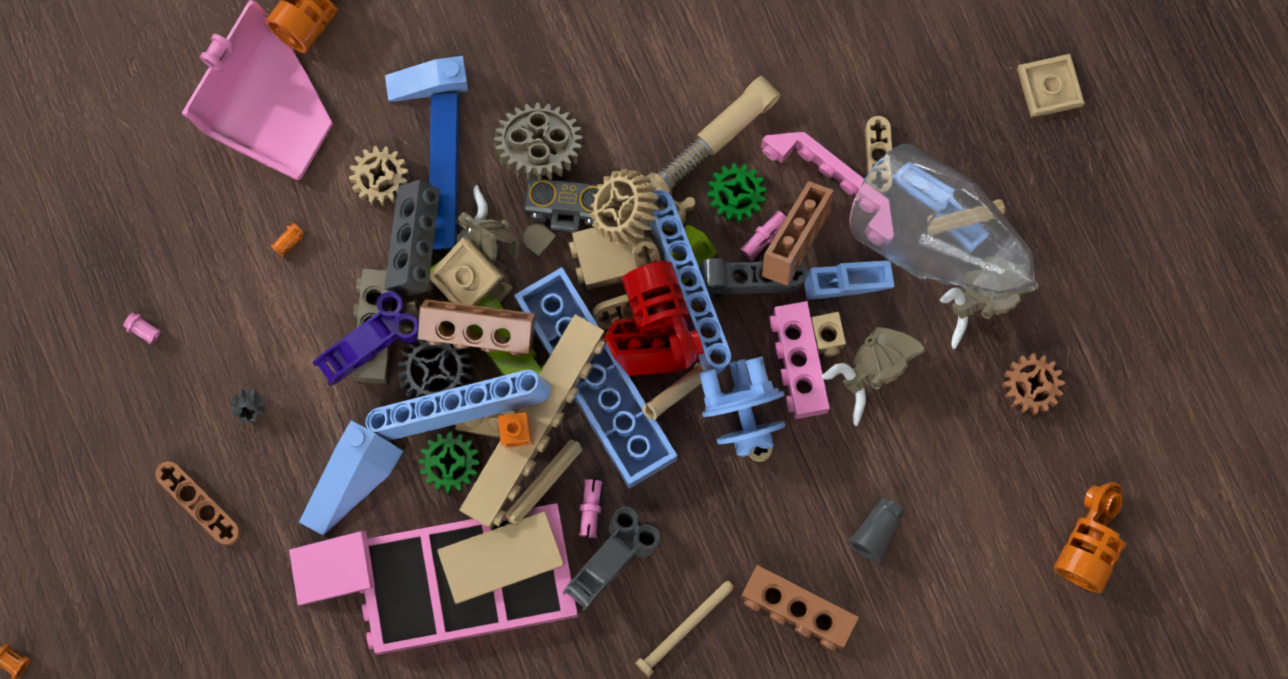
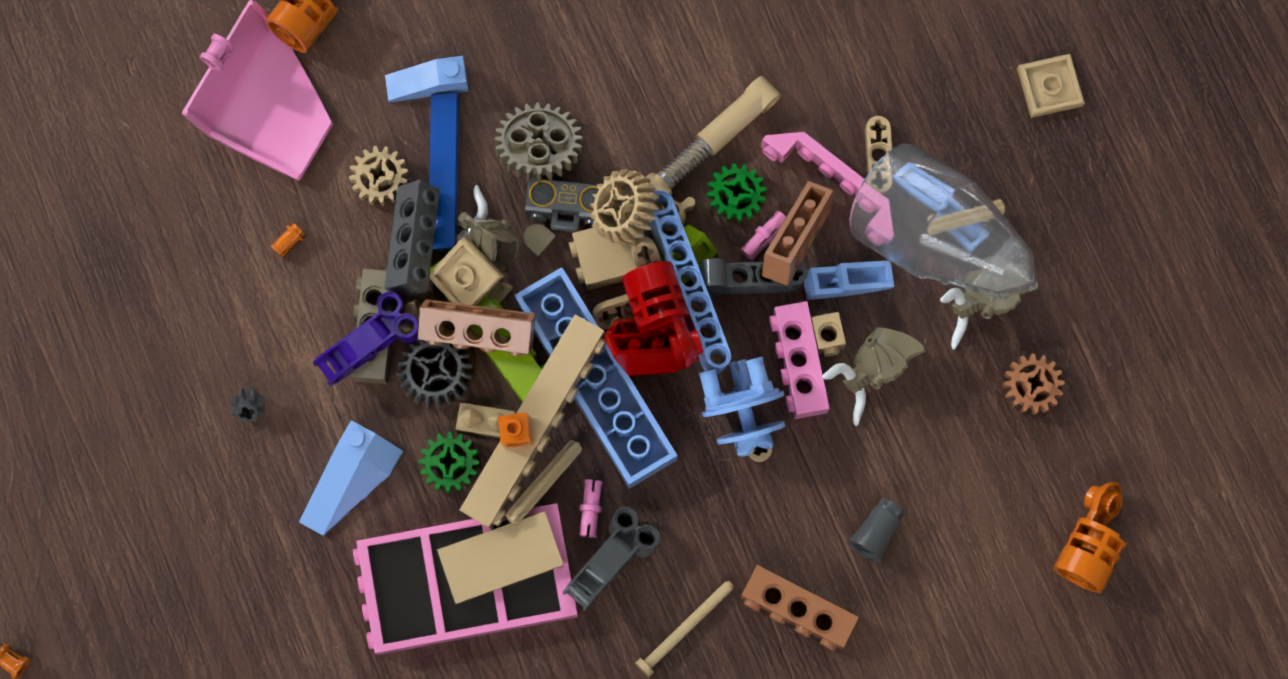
bright pink pin [123,313,161,345] -> none
nougat beam [155,461,241,546] -> none
bright pink tile [289,531,375,605] -> none
light blue beam [365,370,551,440] -> none
tan pin [642,362,705,420] -> none

